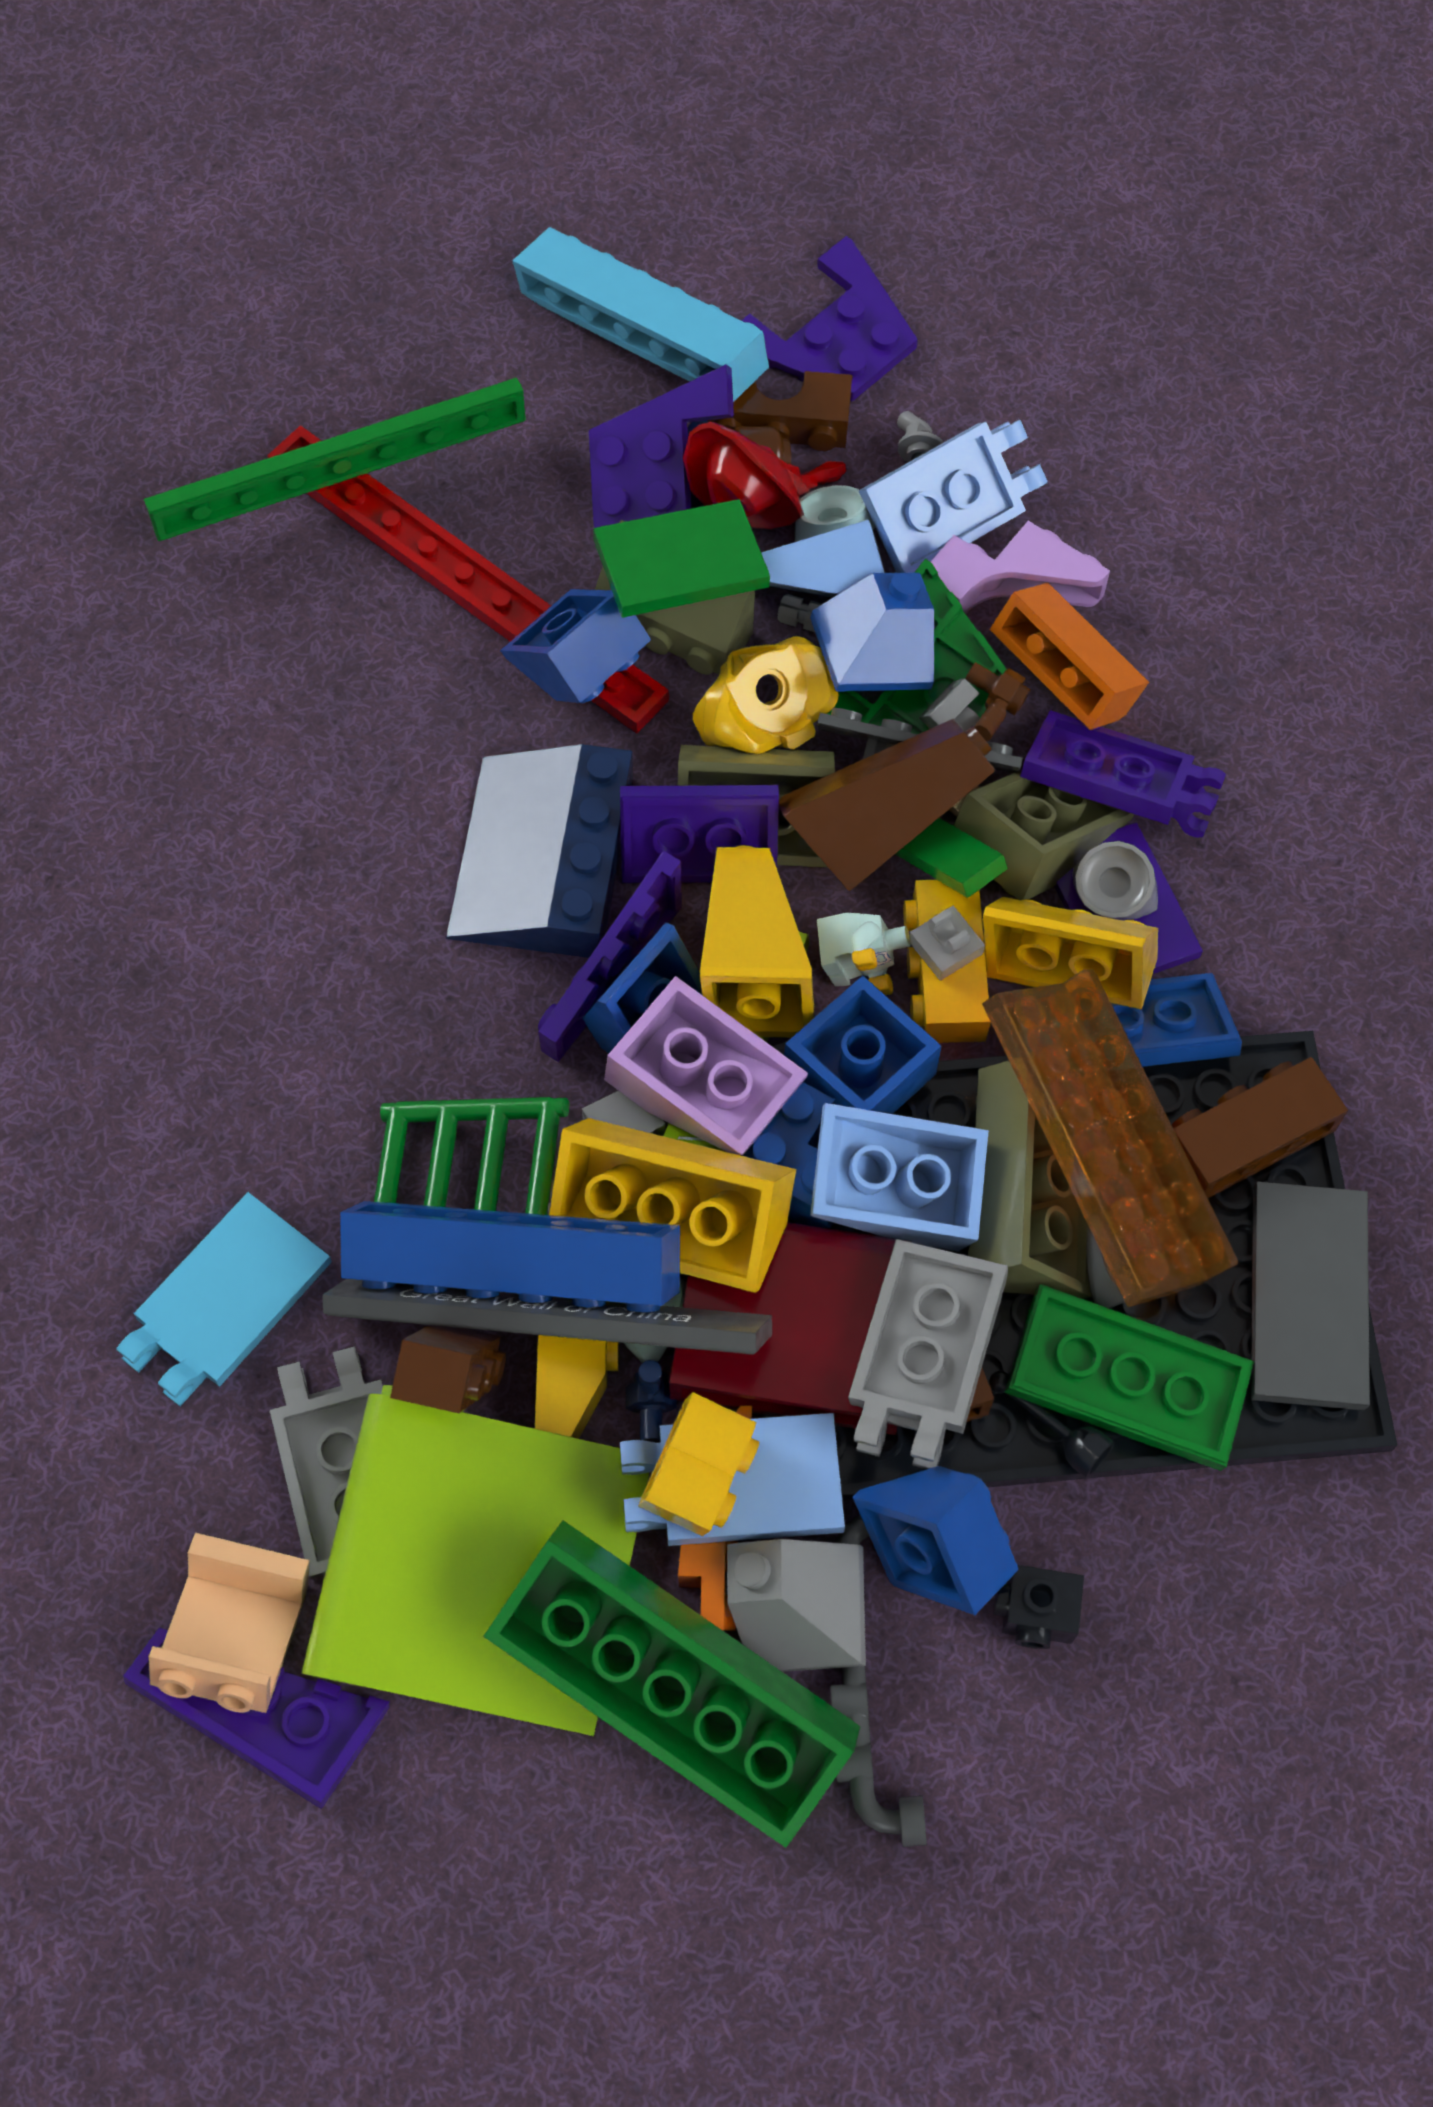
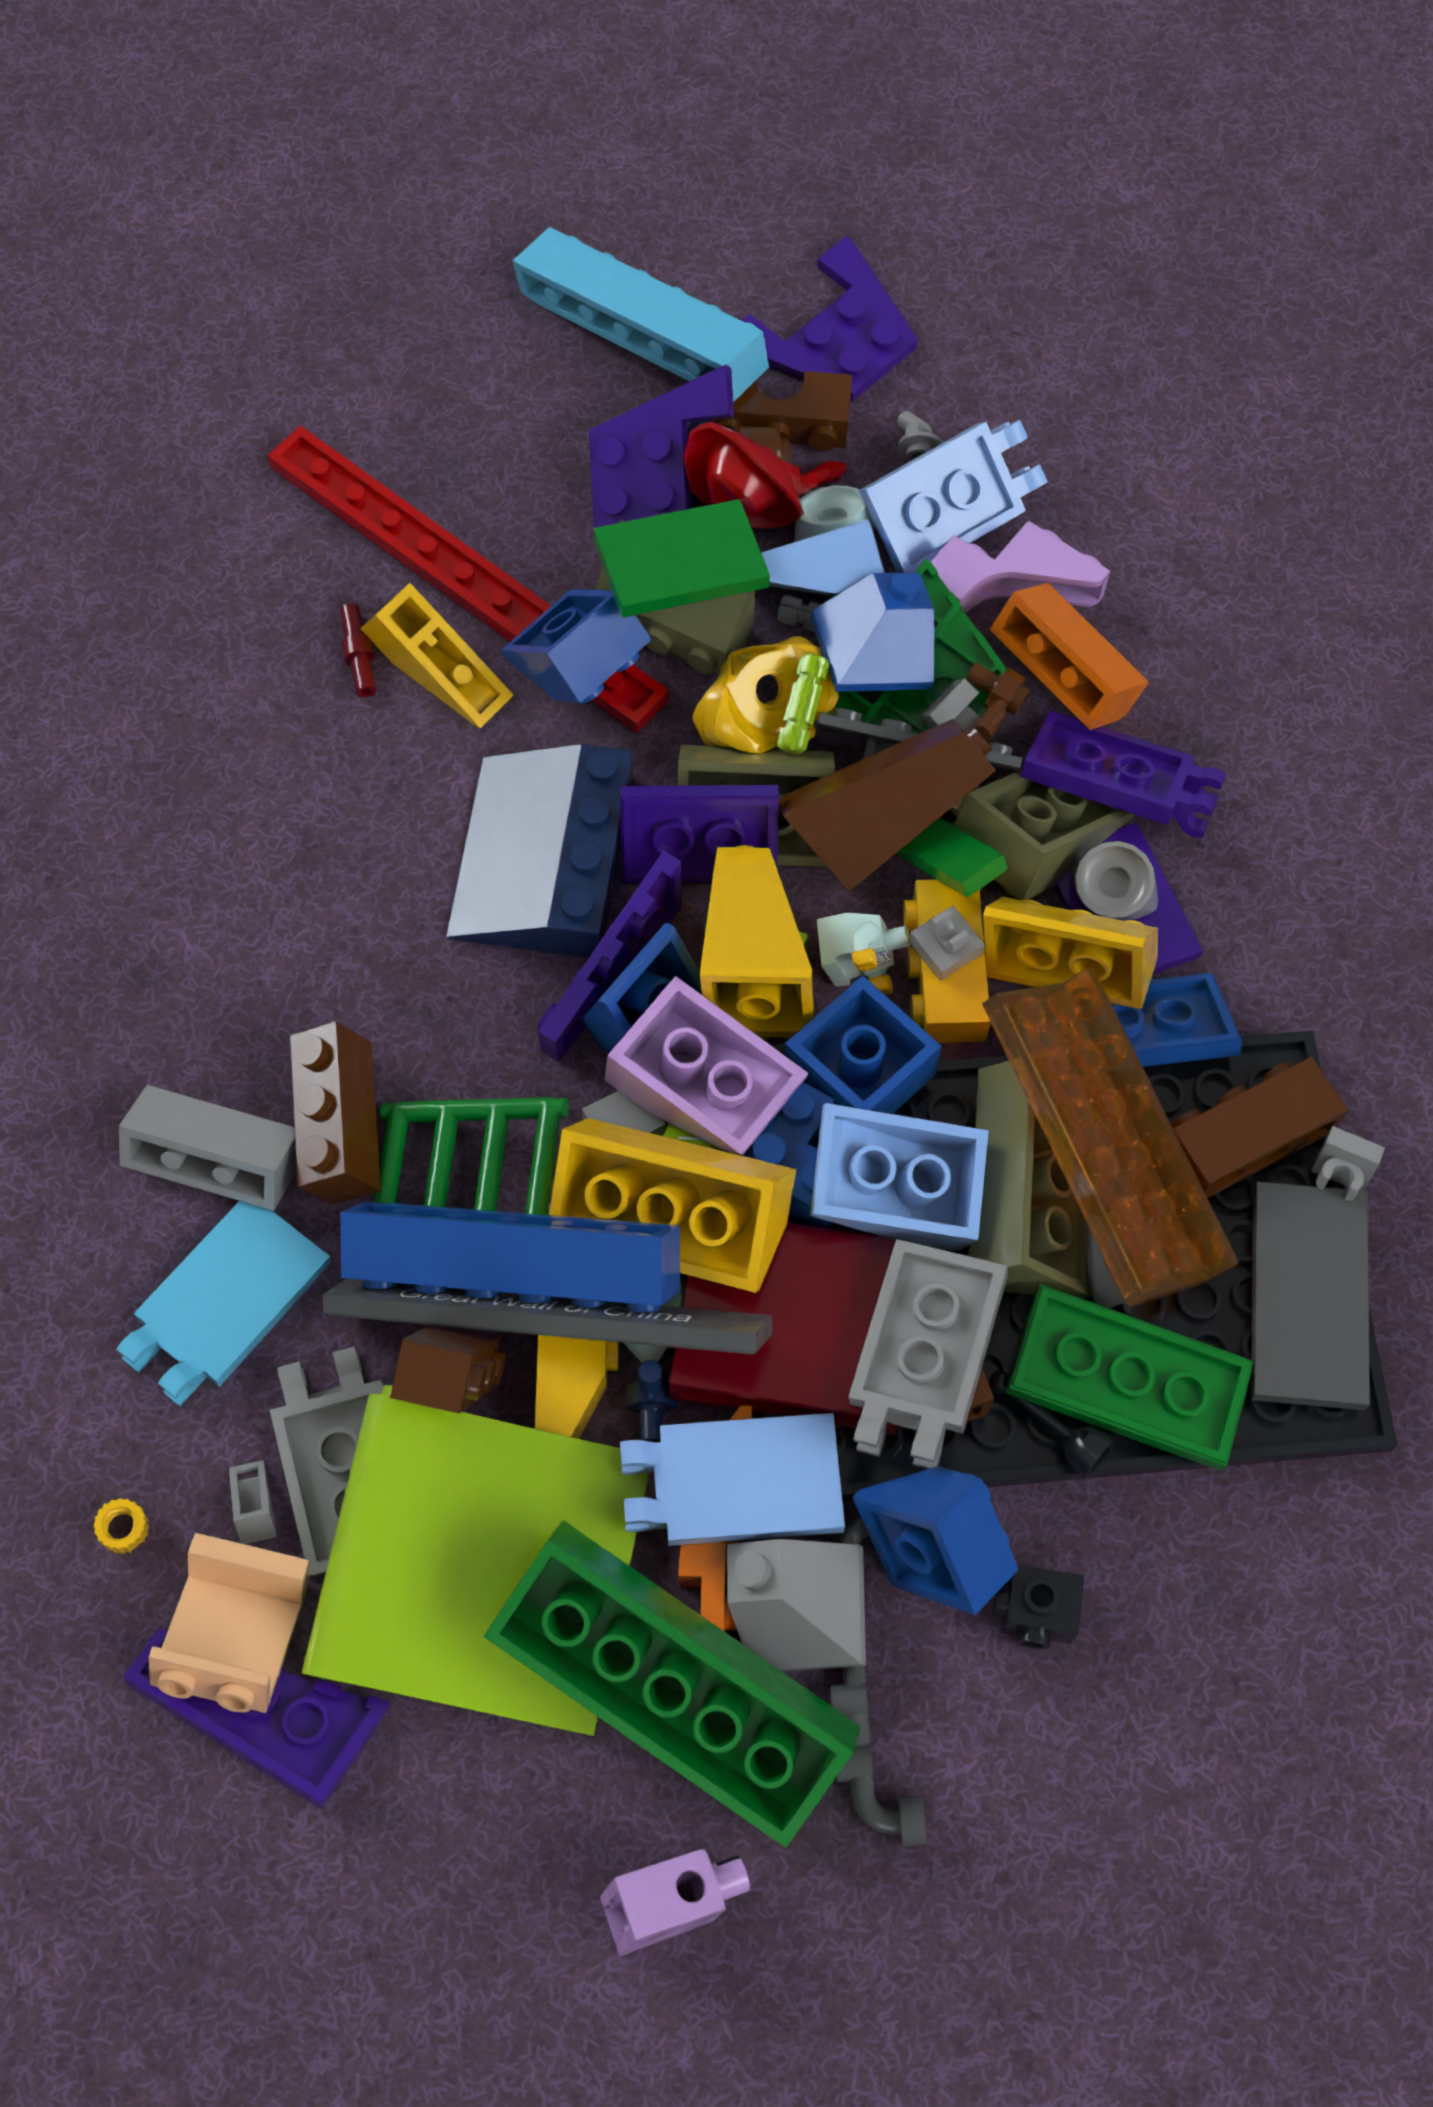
green tile [144,377,526,541] -> none
yellow brick [638,1392,759,1536] -> none
none -> yellow axle [93,1498,149,1554]
none -> light grey brick [119,1085,297,1211]
none -> light grey piece [229,1460,277,1544]
none -> reddish brown brick [290,1021,381,1204]
none -> dark red bar [340,603,376,698]
none -> yellow slope [360,583,514,729]
none -> lavender torso [600,1849,750,1957]
none -> lime axle [777,653,829,755]
none -> light grey tile [1311,1126,1385,1202]

